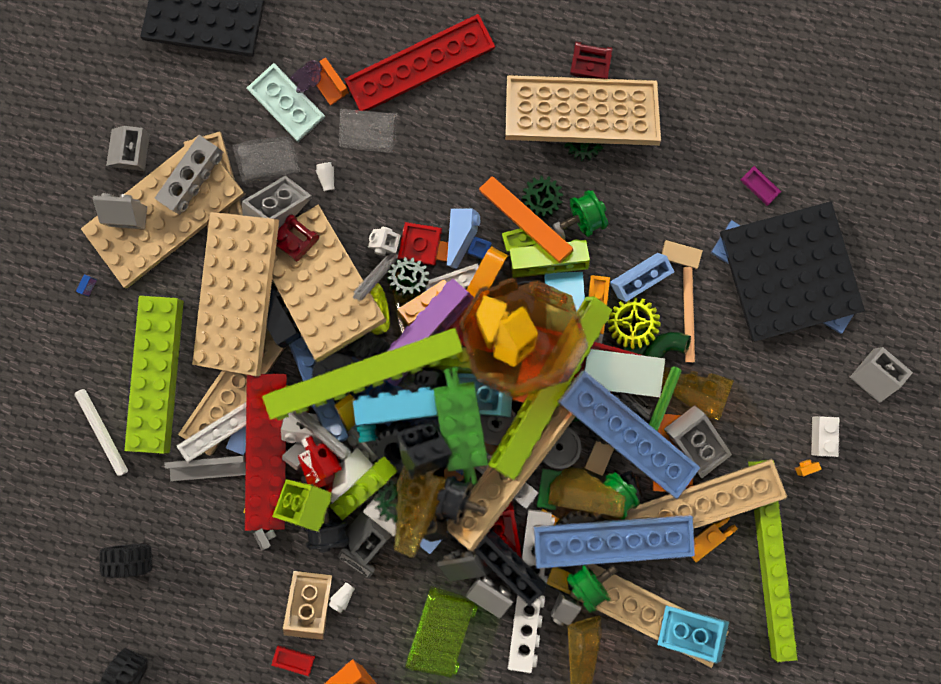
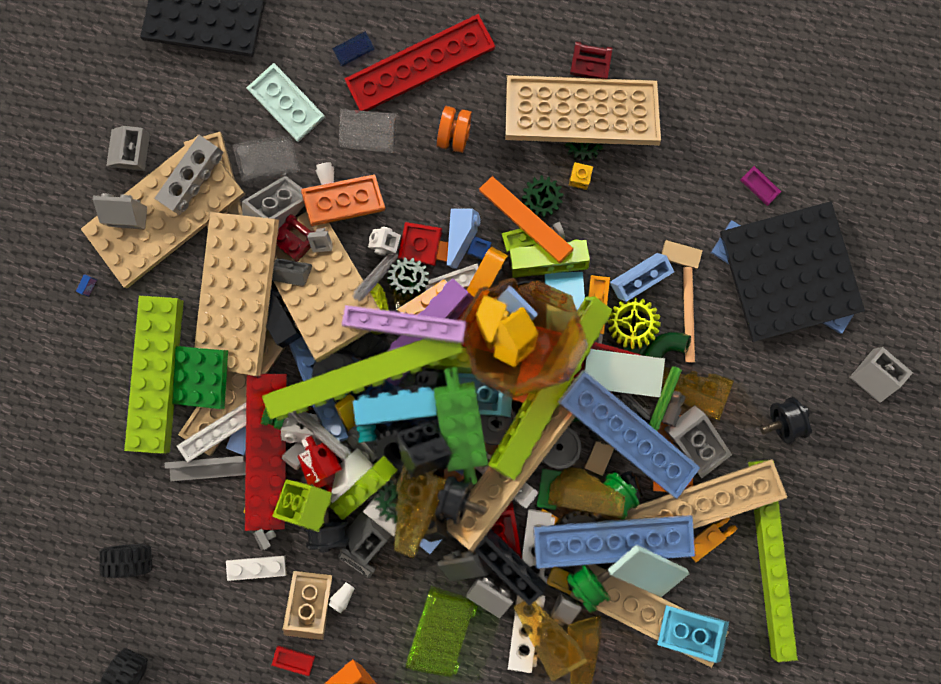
white axle [75,389,128,476] -> none
clear purple plate [290,60,322,93] -> none
orange panel [309,57,349,106] -> none
green wheel [559,190,609,237] -> none
light orange plate [795,459,822,476] -> none
white brick [811,417,839,457] -> none
none -> green plate [172,346,228,409]
none -> white plate [226,555,287,581]
none -> green wheel [260,407,284,430]
none -> dark grey slope [272,258,312,286]
none -> orange tile [301,174,385,226]
none -> light grey tile [307,228,333,252]
none -> clear blue tile [332,31,375,66]
none -> lavender plate [341,305,466,344]
none -> orange wheel [437,106,472,153]
none -> light blue tile [497,286,538,321]
none -> clear yellow wedge [514,601,588,682]
none -> yellow brick [568,162,593,190]
none -> light aqua tile [608,545,689,597]
none -> dark grey bar [662,391,686,427]
none -> black wheel [760,397,812,444]

